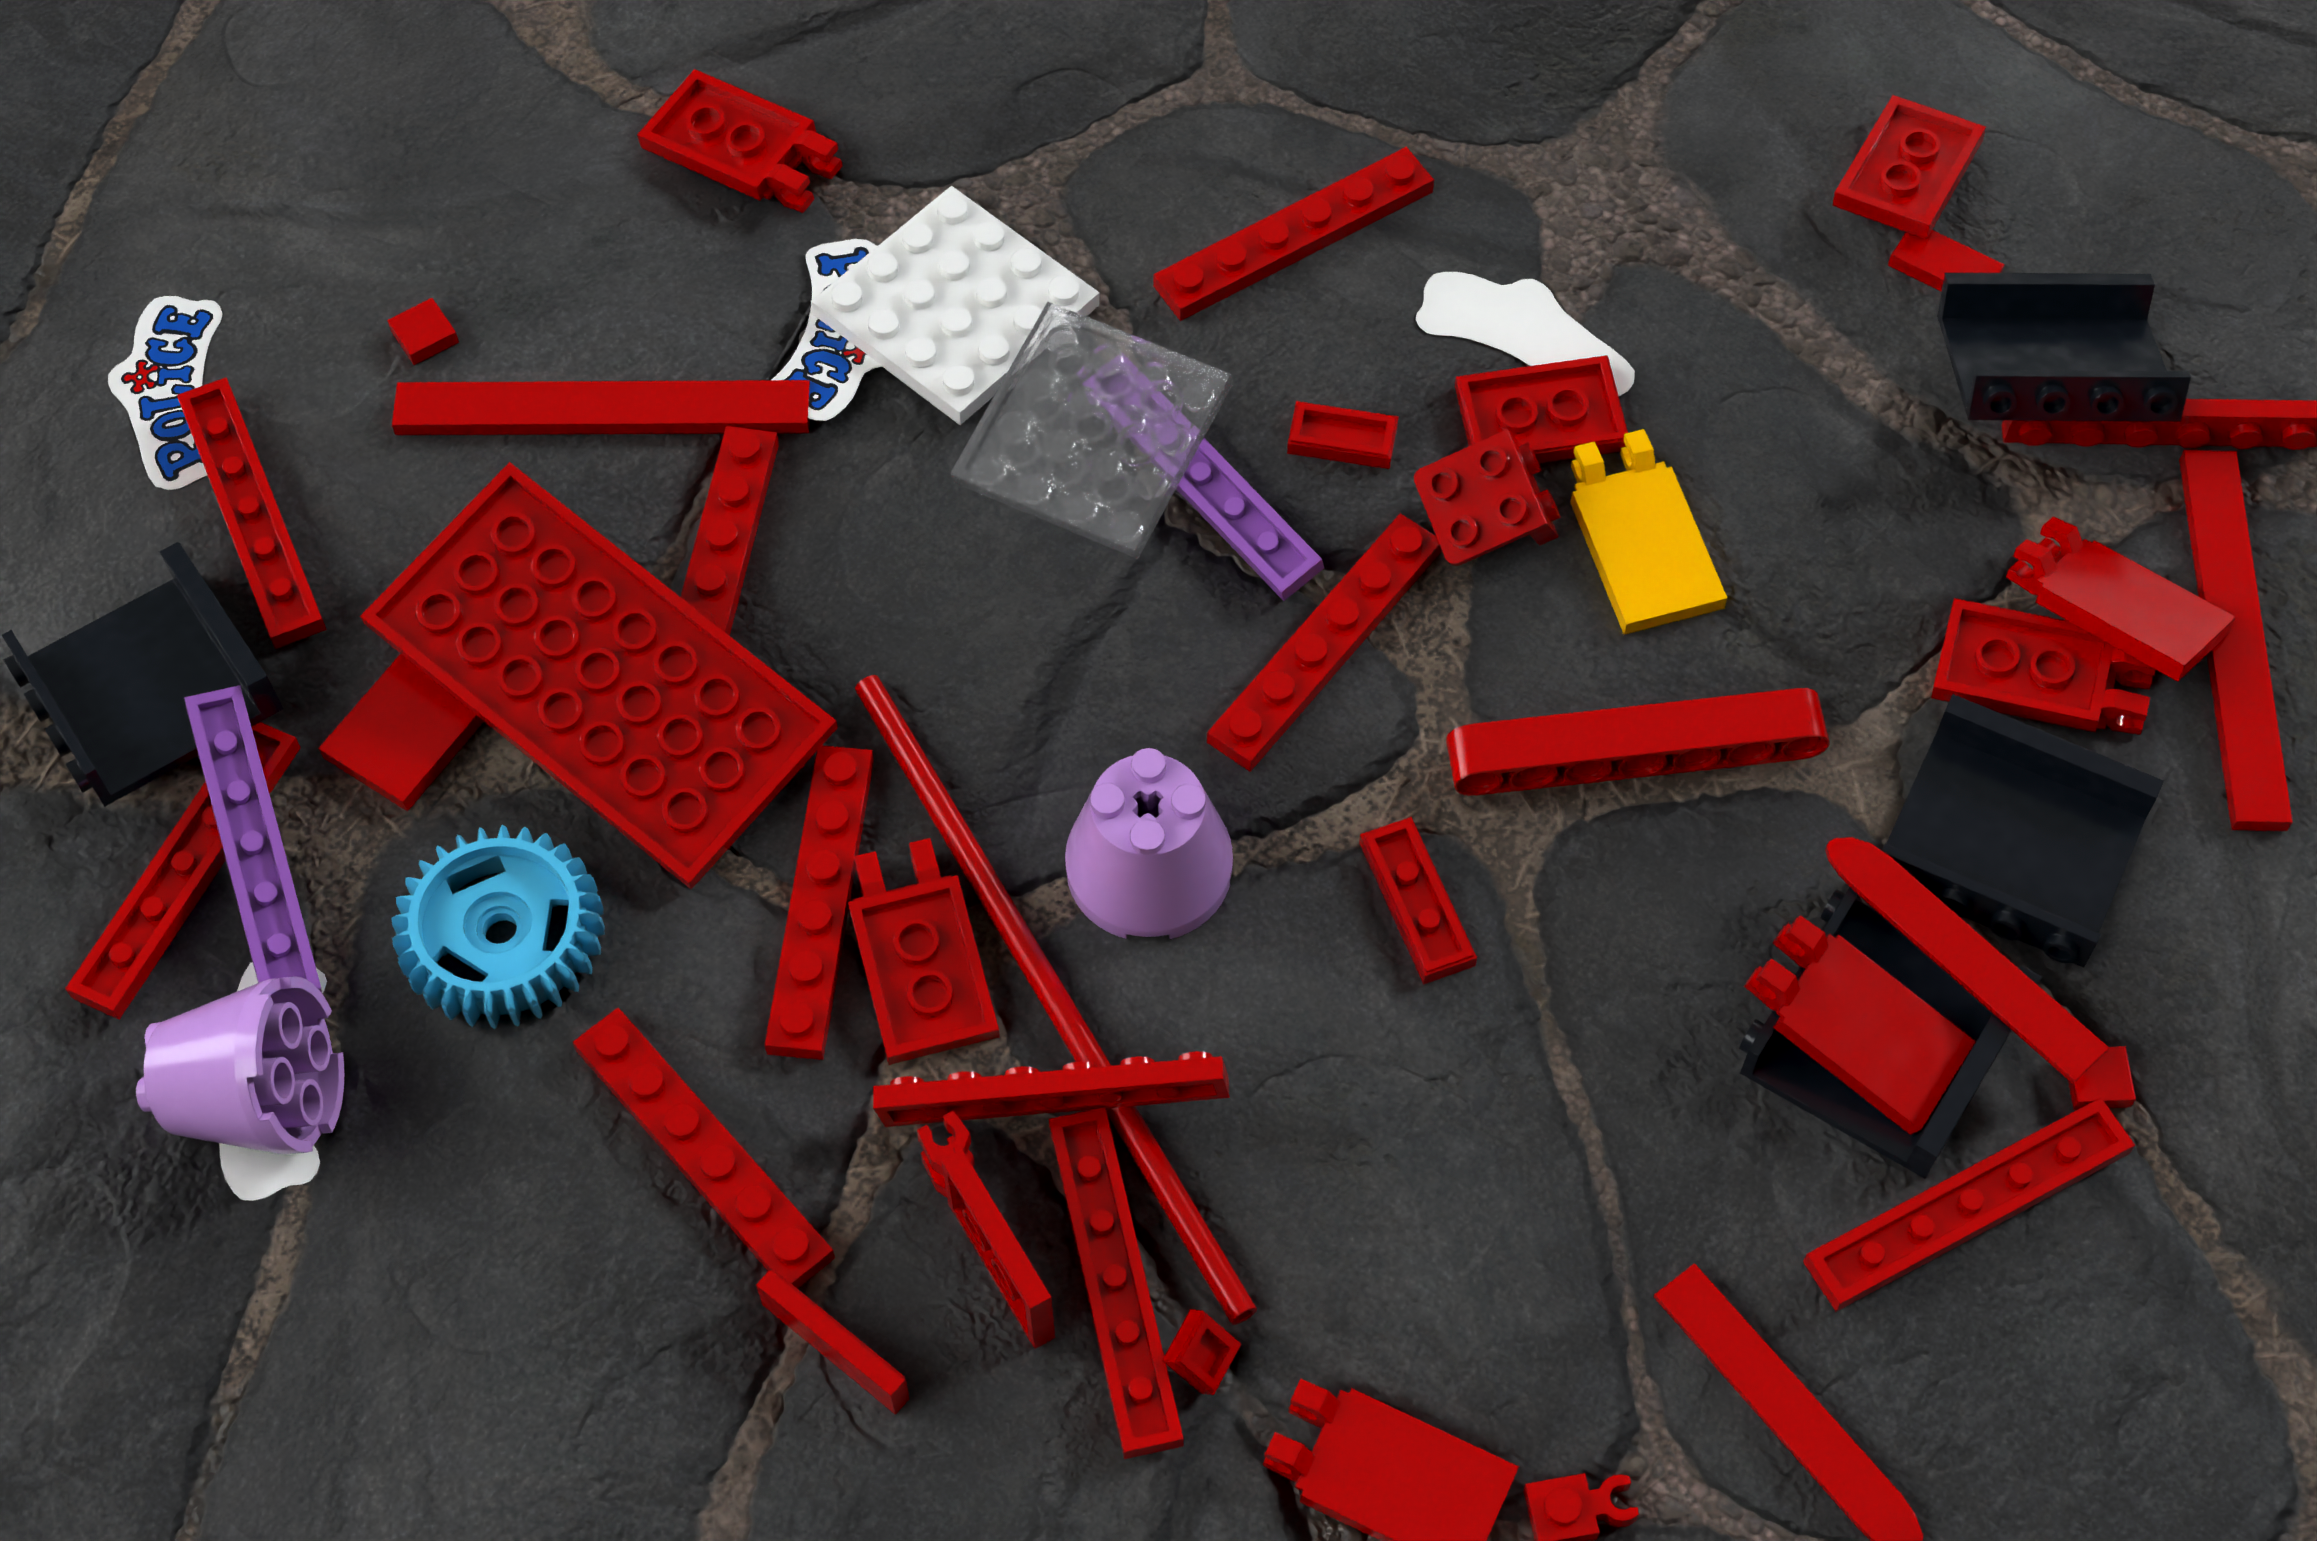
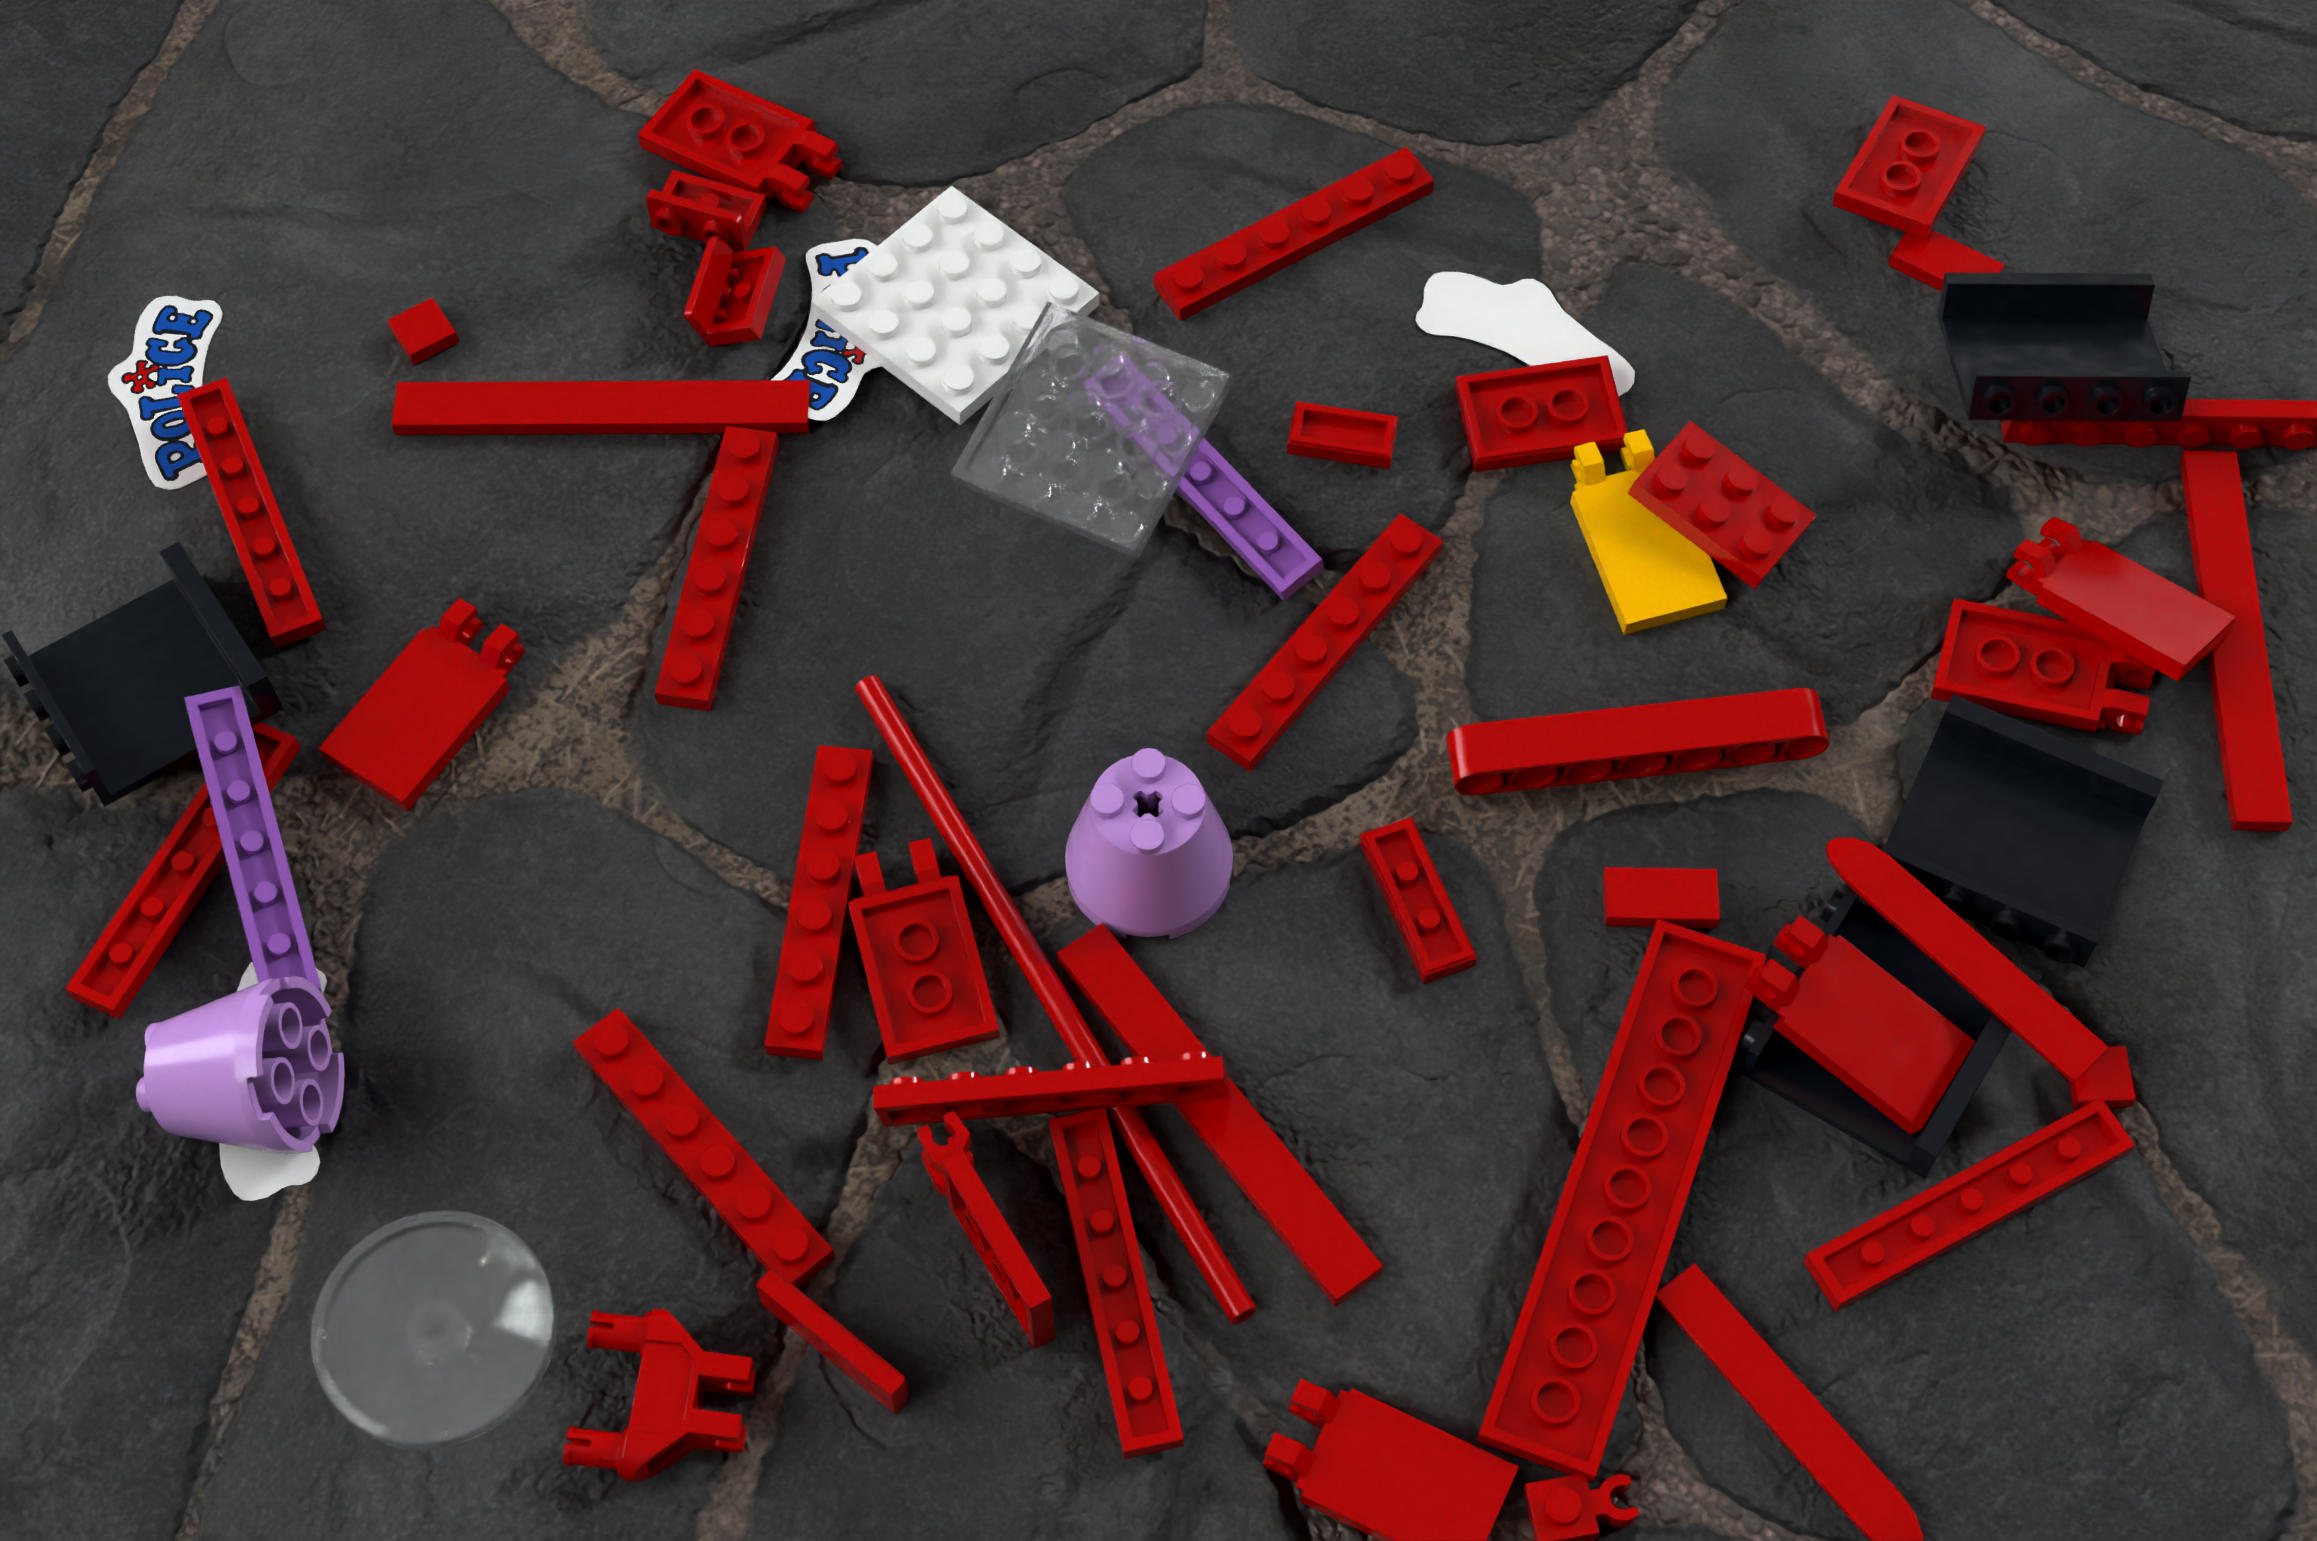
red plate [360,462,838,890] -> none
medium azure gear [391,824,605,1029] -> none
red tile [1162,1309,1241,1395] -> none
red bracket [1414,429,1561,566] -> none
none -> clear dish [311,1211,557,1450]
none -> red connector [563,1308,758,1482]
none -> red bracket [646,170,768,252]
none -> red bracket [684,236,786,347]
none -> red tile [1057,922,1383,1307]
none -> red plate [1477,919,1767,1484]
none -> red tile [1602,867,1720,928]
none -> red plate [1628,421,1817,589]

